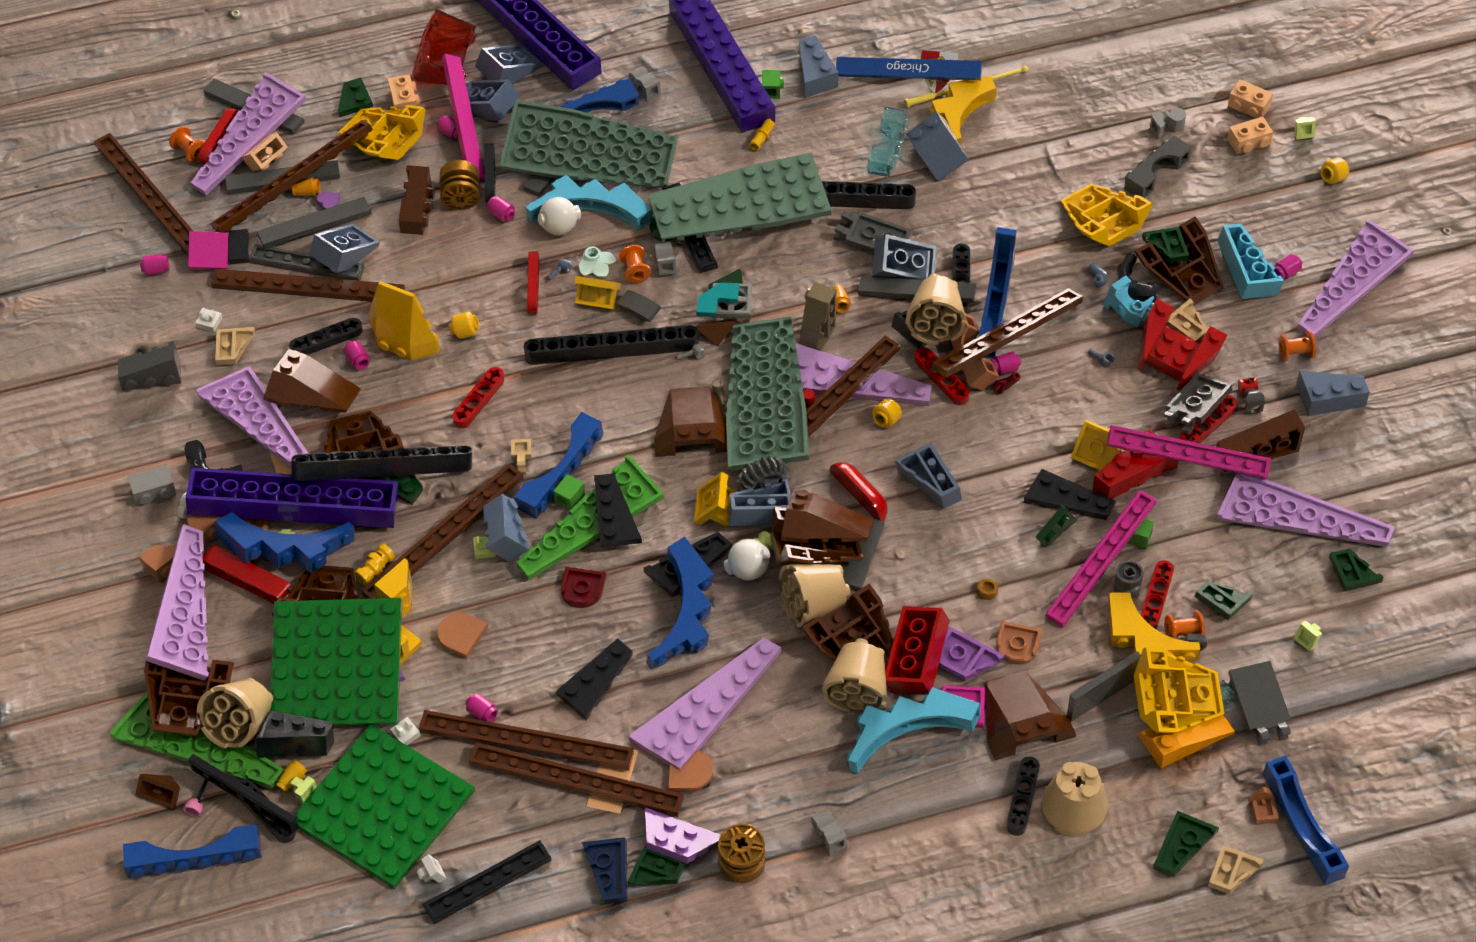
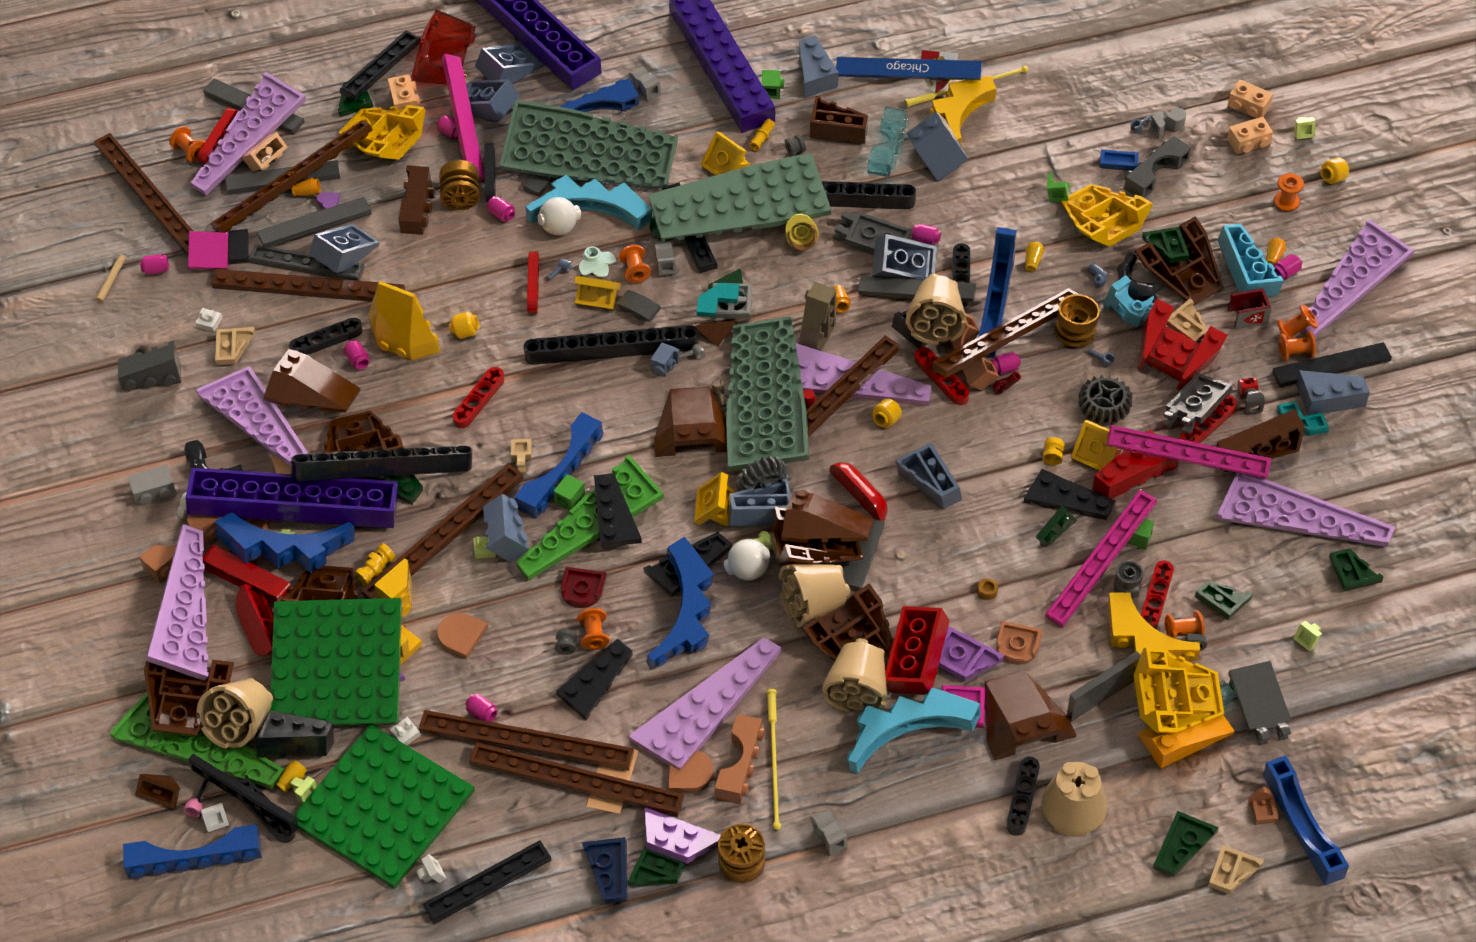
none -> tan bar [96,255,126,303]
none -> white tile [201,803,229,832]
none -> red brick [236,584,274,656]
none -> black tile [340,30,421,101]
none -> dark grey wheel [555,629,577,655]
none -> orange hose [577,608,610,651]
none -> sand blue brick [651,343,680,377]
none -> yellow bracket [700,132,750,176]
none -> nougat arch [715,714,765,804]
none -> light yellow piece [766,689,781,831]
none -> dark grey wheel [784,134,806,157]
none -> light yellow piece [785,214,819,251]
none -> reddish brown wedge [810,95,868,144]
none -> dark pink brick [911,223,941,245]
none -> yellow cone [1025,242,1045,272]
none -> yellow wheel [1042,437,1065,466]
none -> bright green panel [1047,173,1070,202]
none -> pearl gold wheel [1055,294,1100,347]
none -> dark grey gear [1078,375,1133,425]
none -> blue tile [1100,149,1139,171]
none -> sand blue hand [1131,115,1151,133]
none -> dark red piece [1227,288,1271,329]
none -> light orange cone [1266,238,1286,267]
none -> black tile [1272,342,1392,387]
none -> orange hose [1274,173,1304,212]
none -> teal tile [1276,401,1329,436]
none -> orange hose [1277,305,1318,339]

